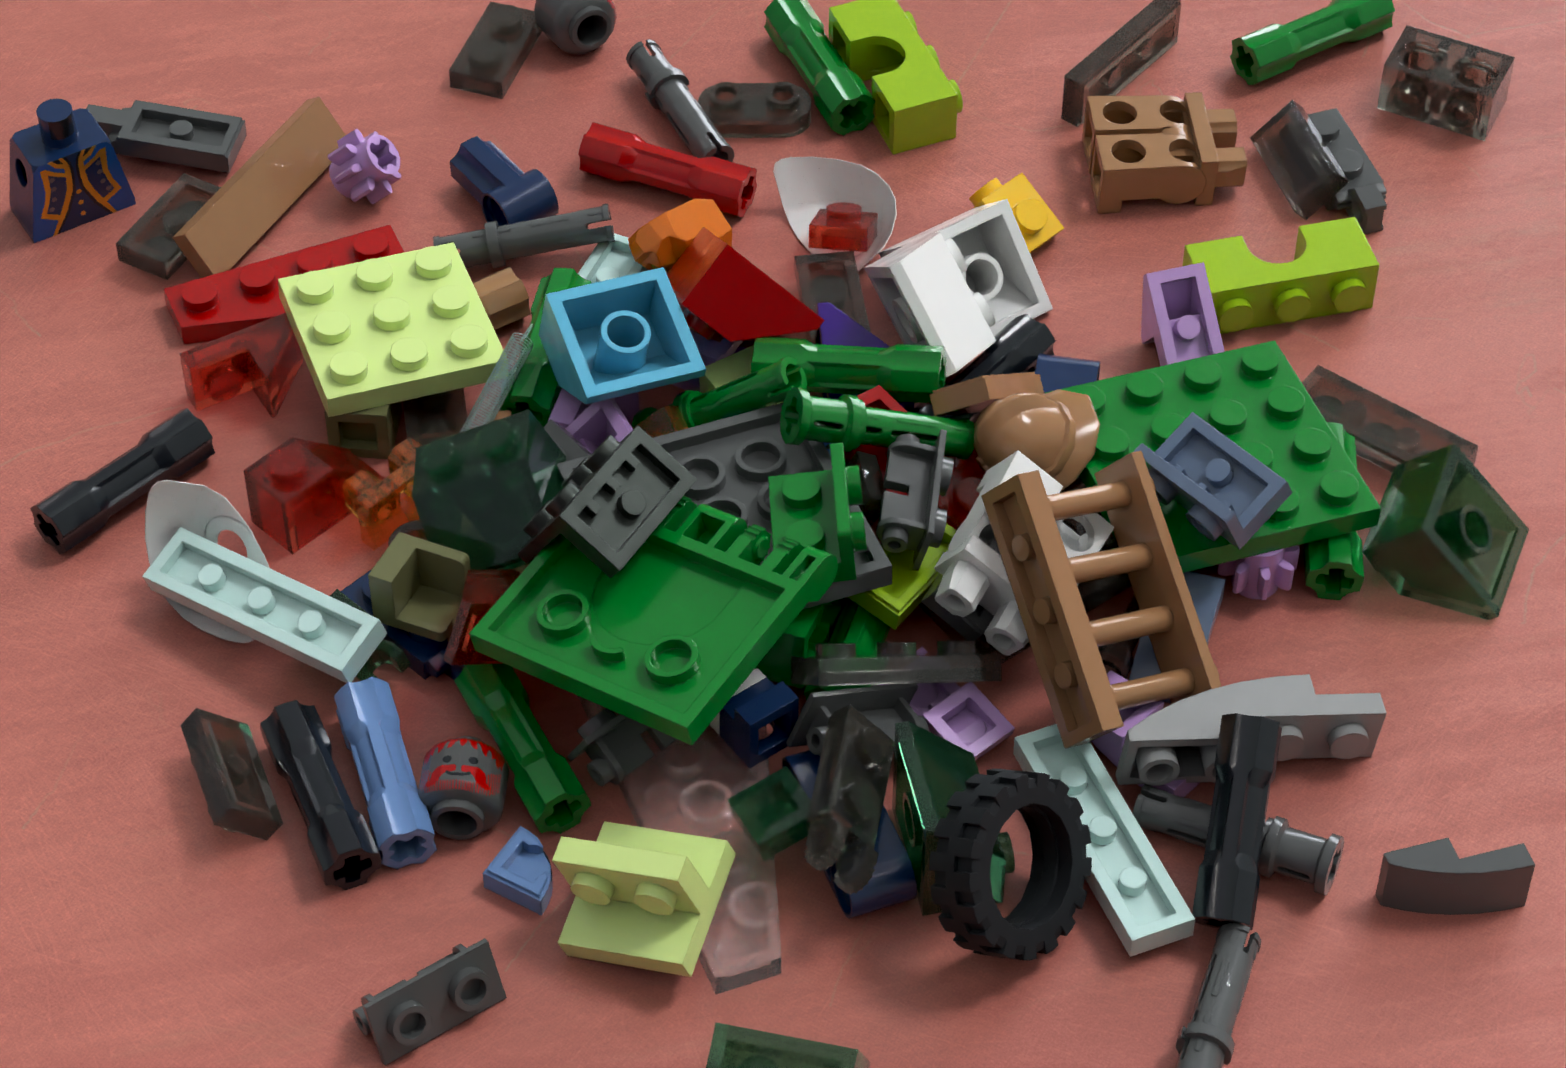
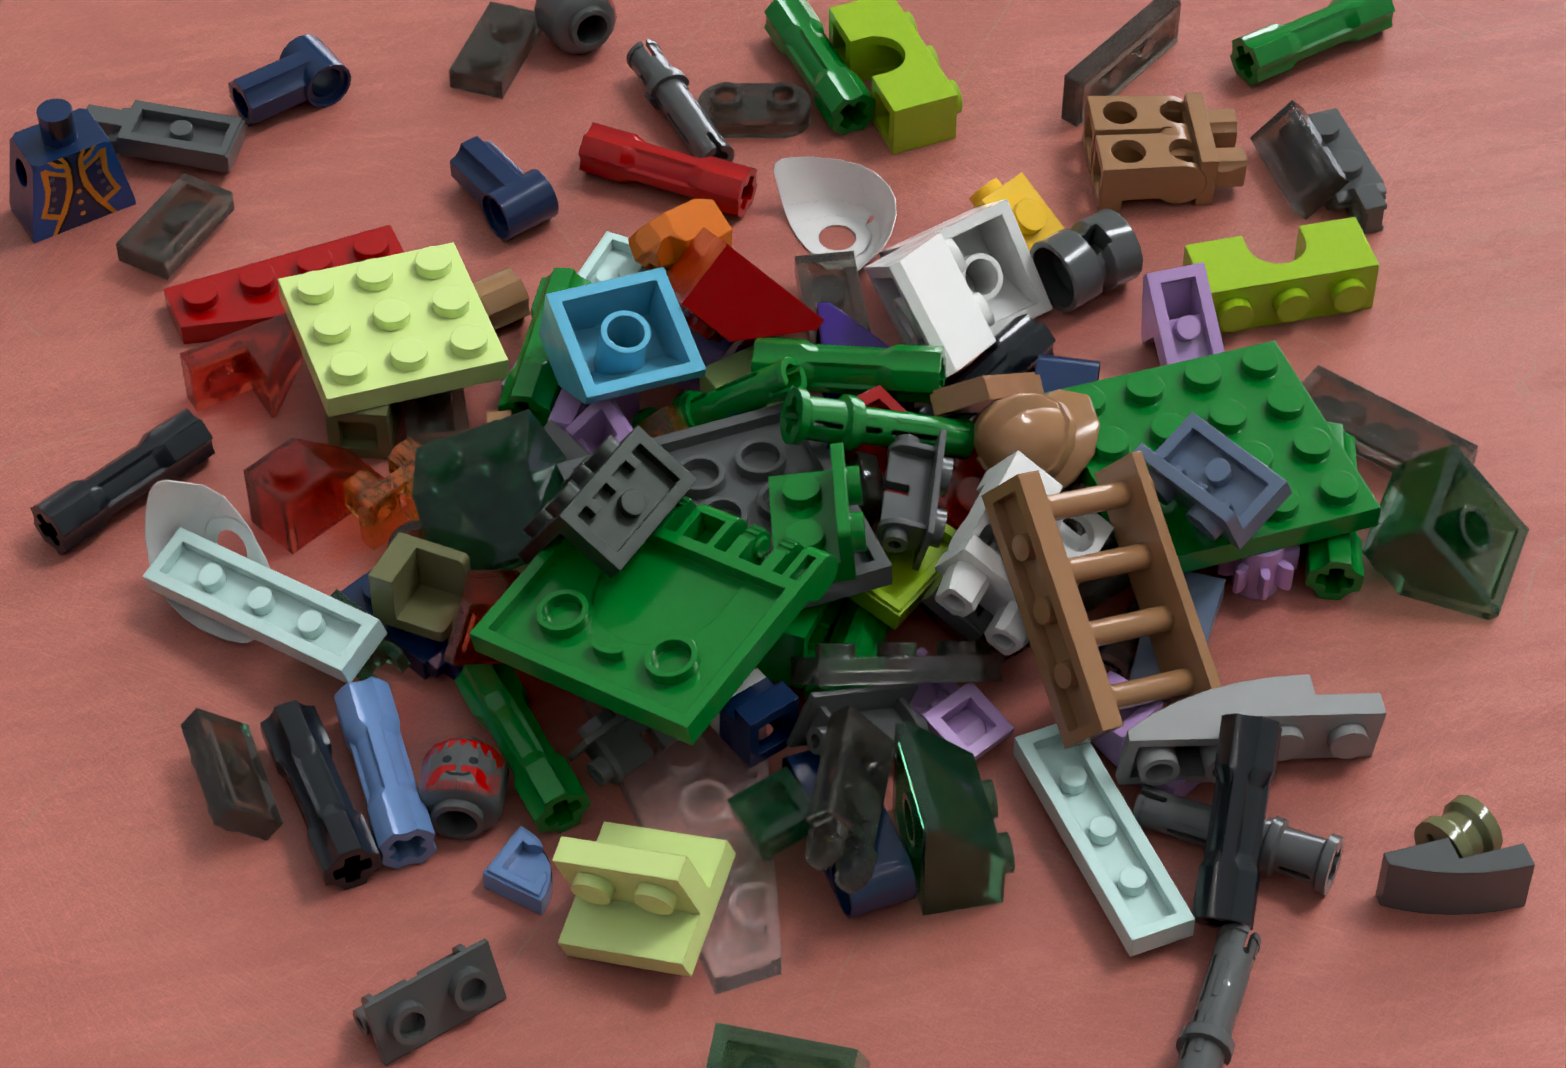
medium nougat tile [172,97,346,278] -> none
lavender gear [328,129,401,204] -> none
dark grey pin [433,203,615,268] -> none
light aqua piece [450,324,533,472] -> none
clear red plate [809,202,878,252] -> none
black tyre [929,769,1092,960] -> none
clear smoke brick [1377,25,1515,141] -> none
none -> dark blue piece [228,34,351,127]
none -> dark grey wheel [1030,208,1143,313]
none -> olive wheel [1414,795,1503,859]

